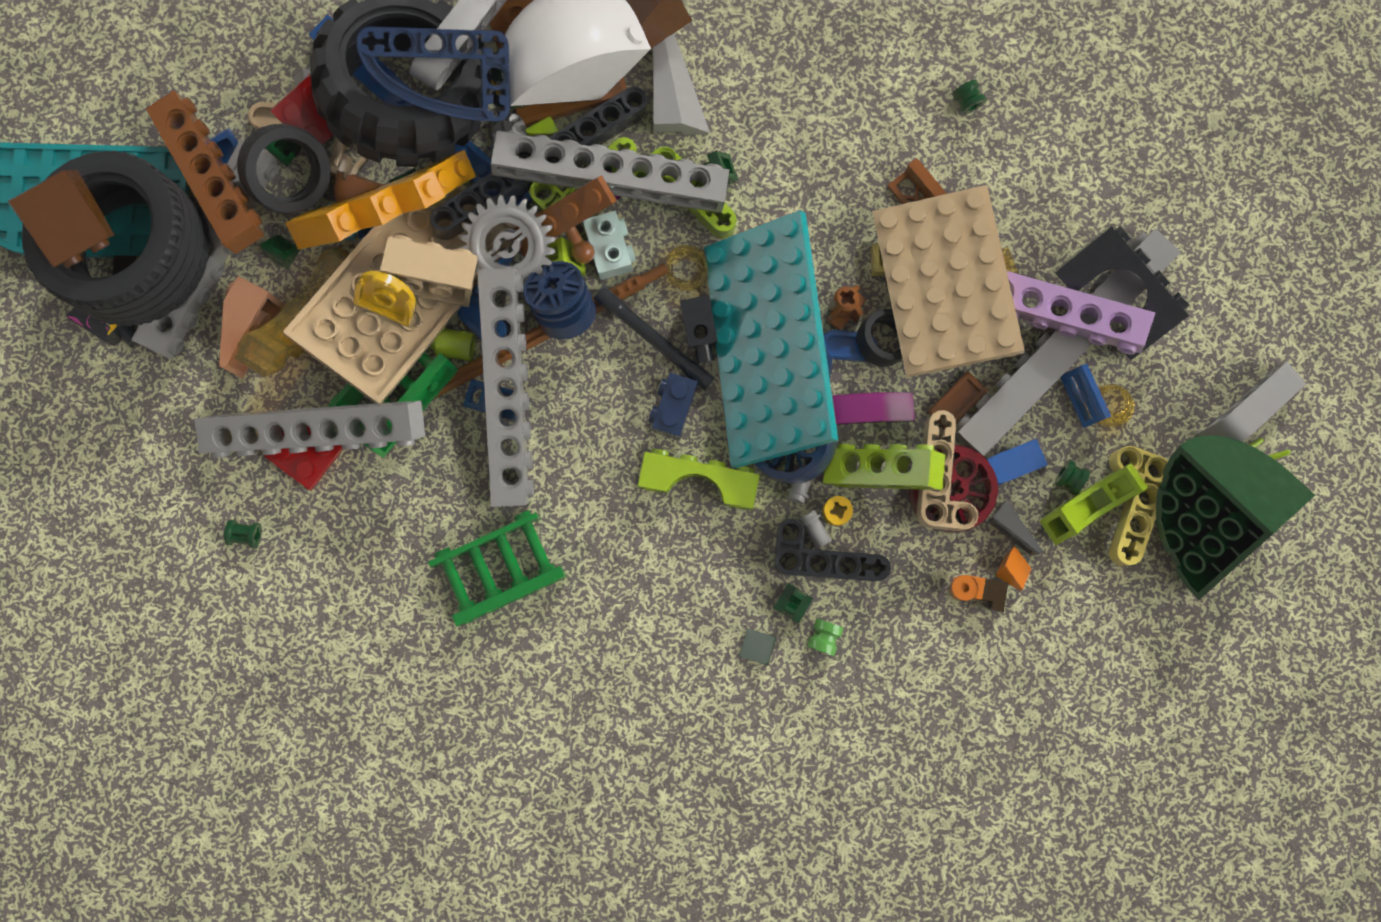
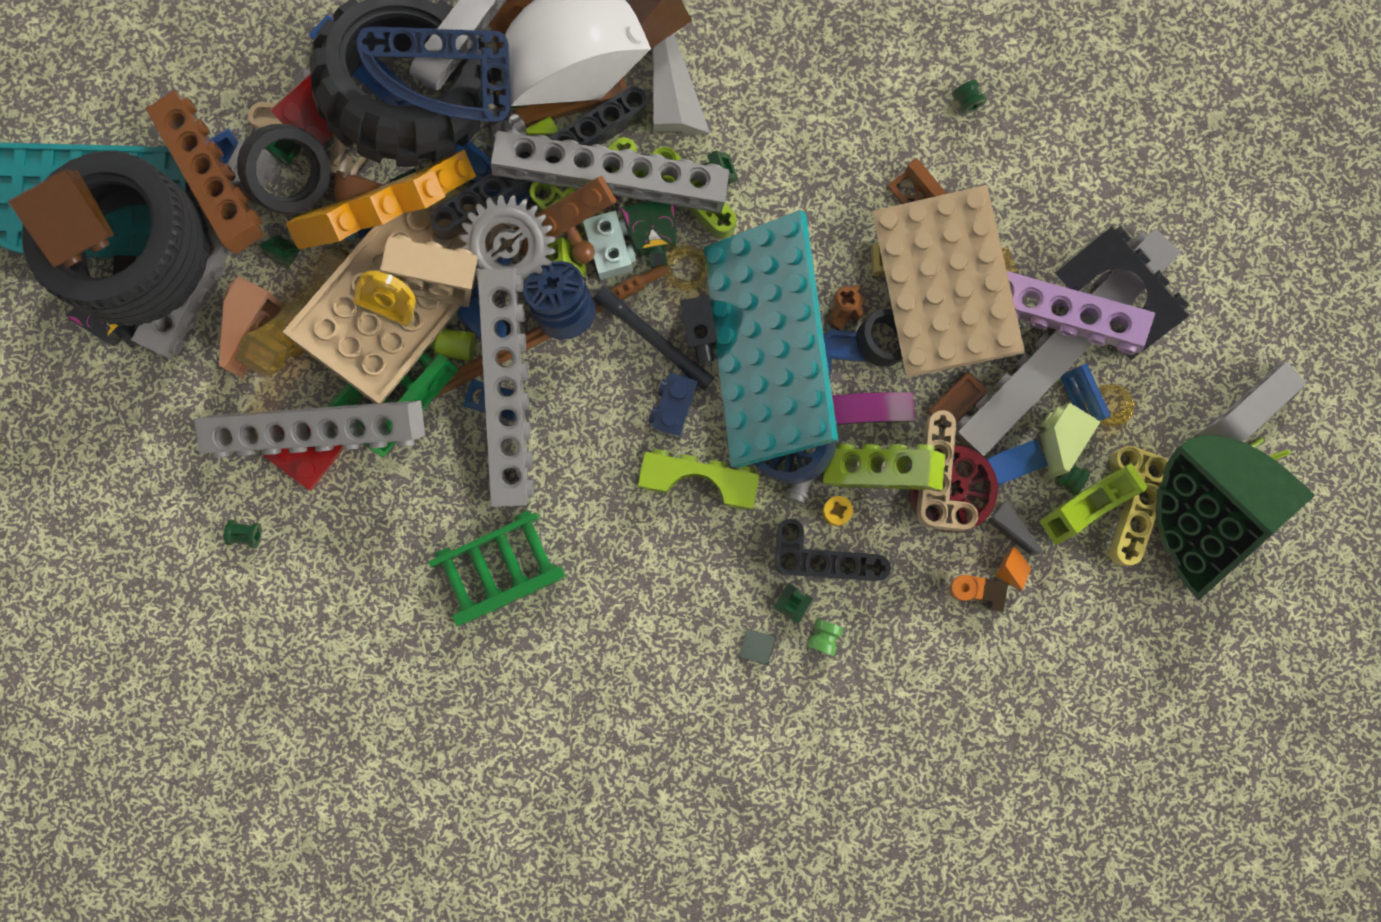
light grey pin [800,510,832,549] -> none
none -> dark green torso [621,201,676,269]
none -> yellowish green slope [1040,403,1100,478]

